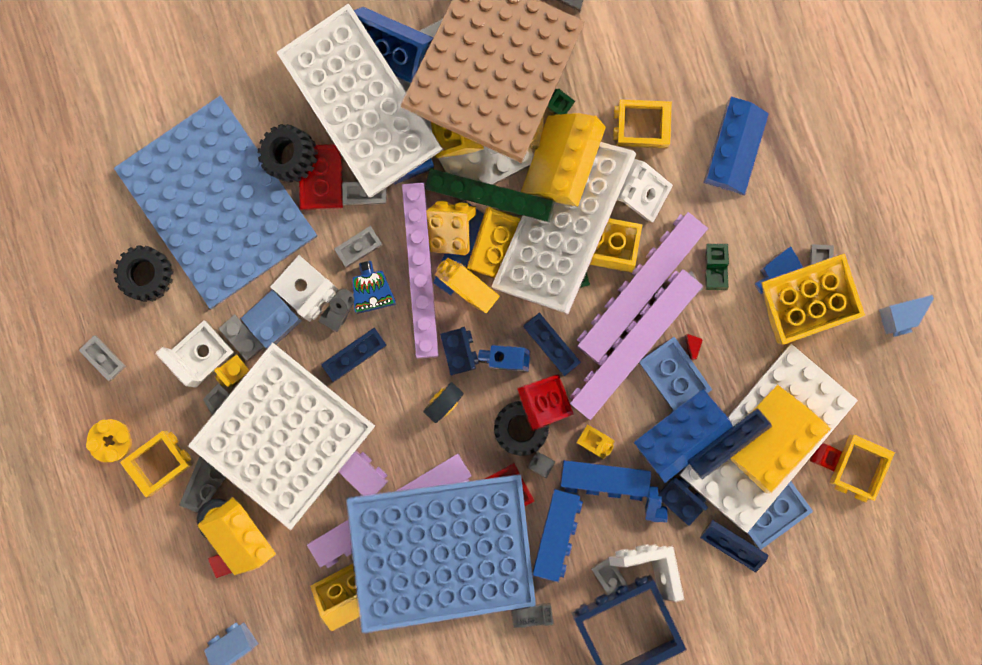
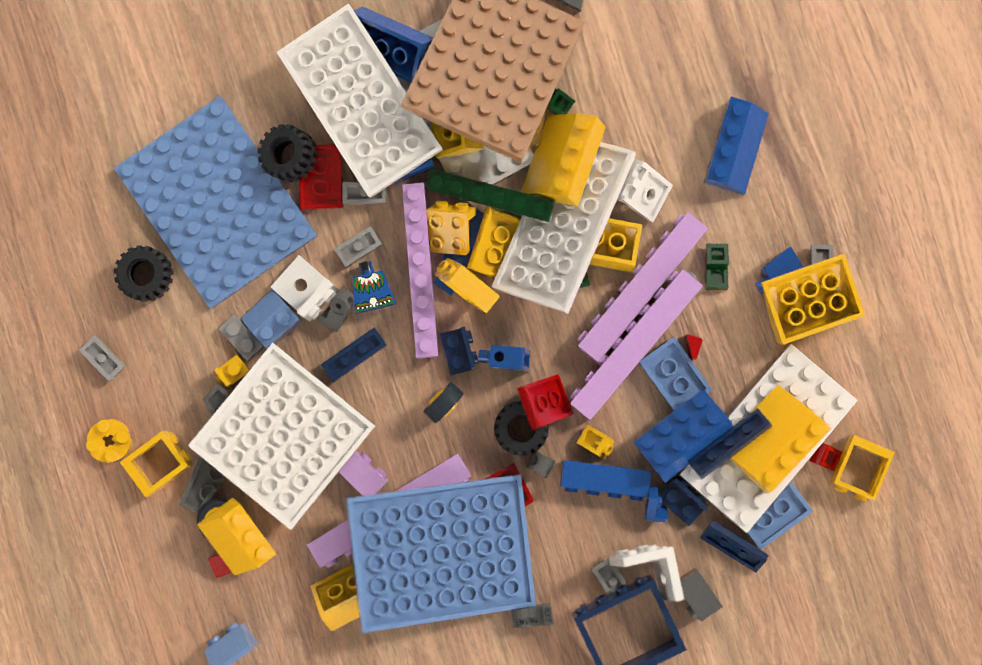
white bracket [156,320,235,388] -> none
dark blue plate [523,312,581,376] -> none
blue brick [532,489,583,582] -> none
yellow window [613,100,672,148] -> none
medium blue slope [879,295,934,337] -> none
none -> dark grey brick [680,568,723,622]

